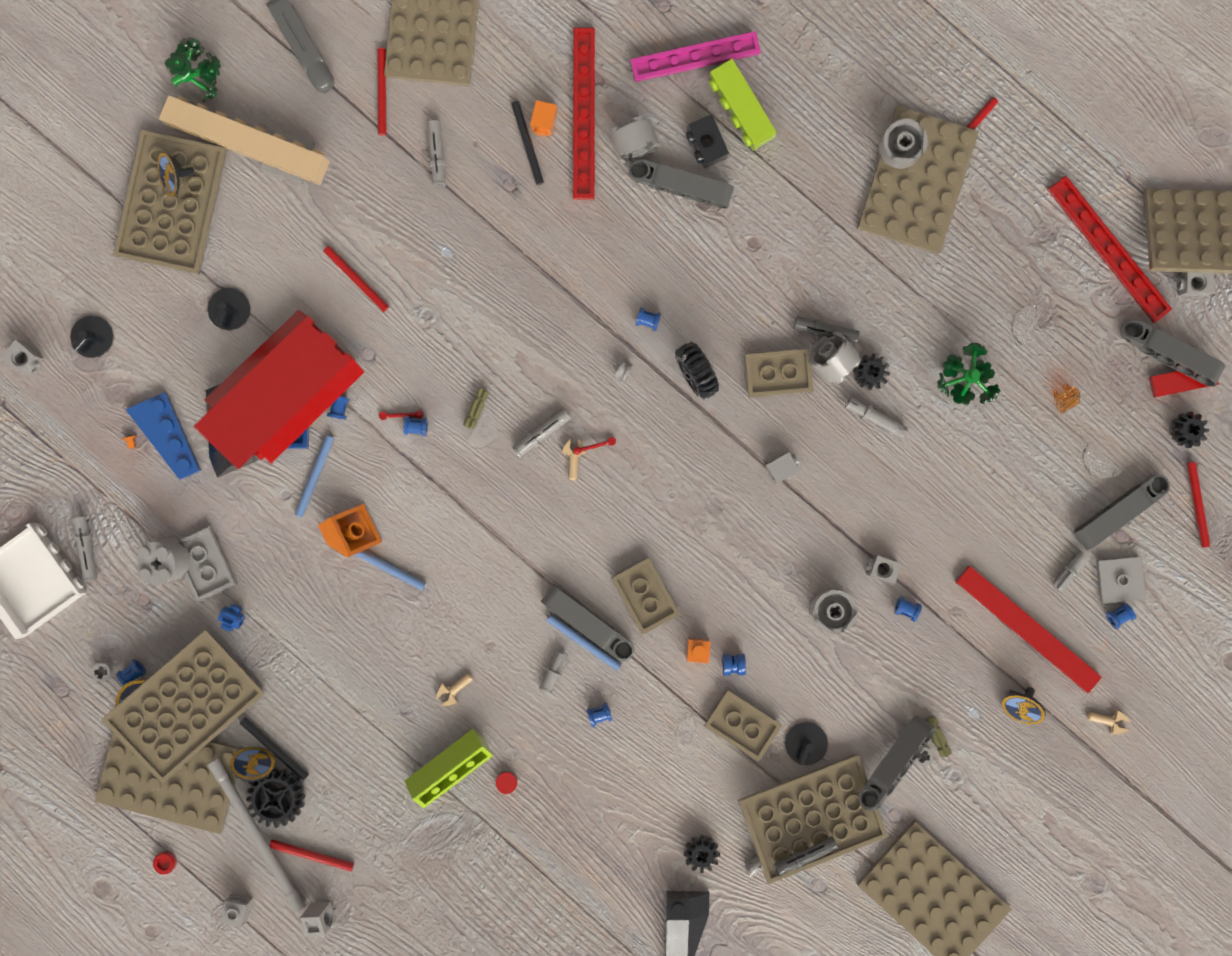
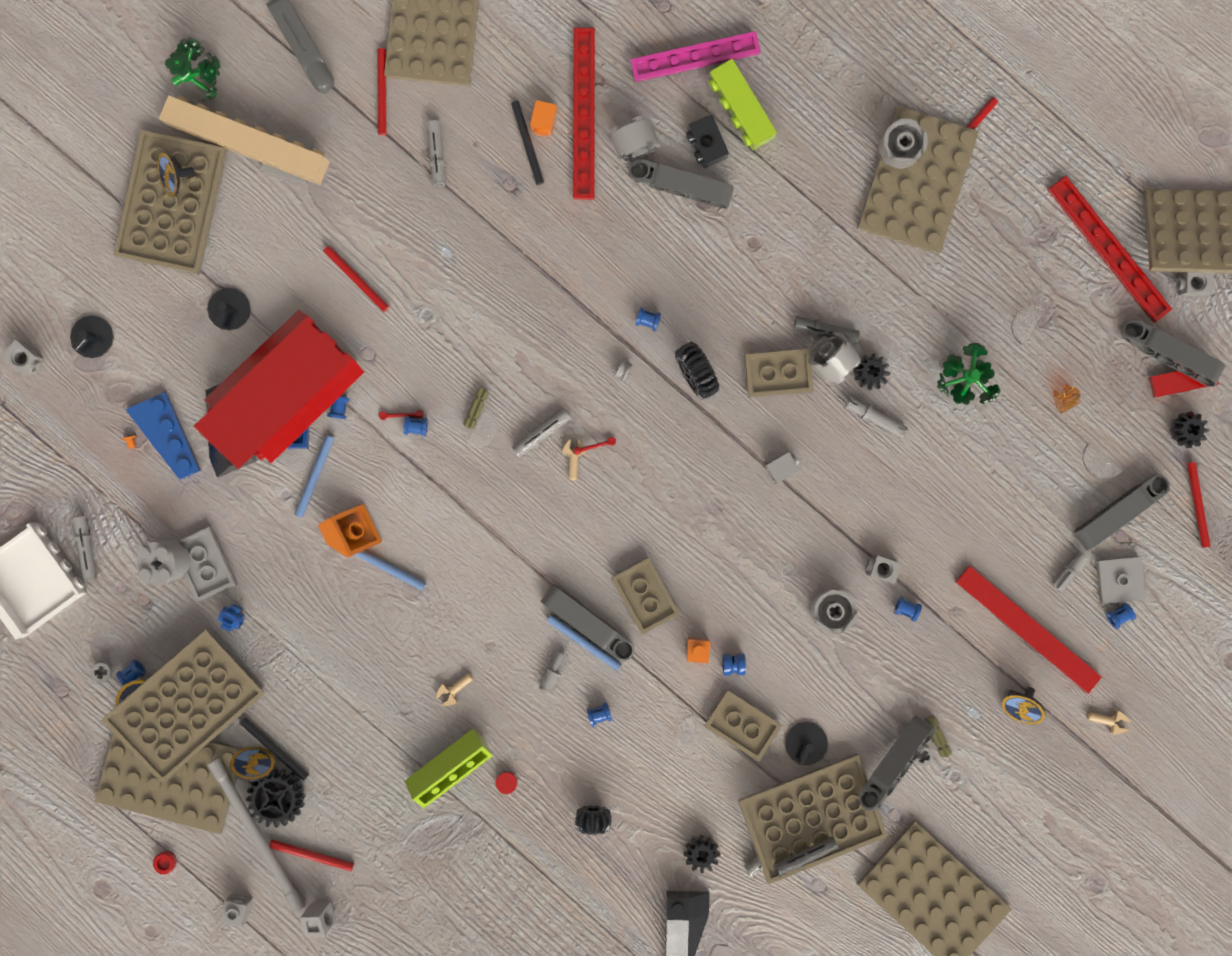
none -> black gear [575,805,611,835]

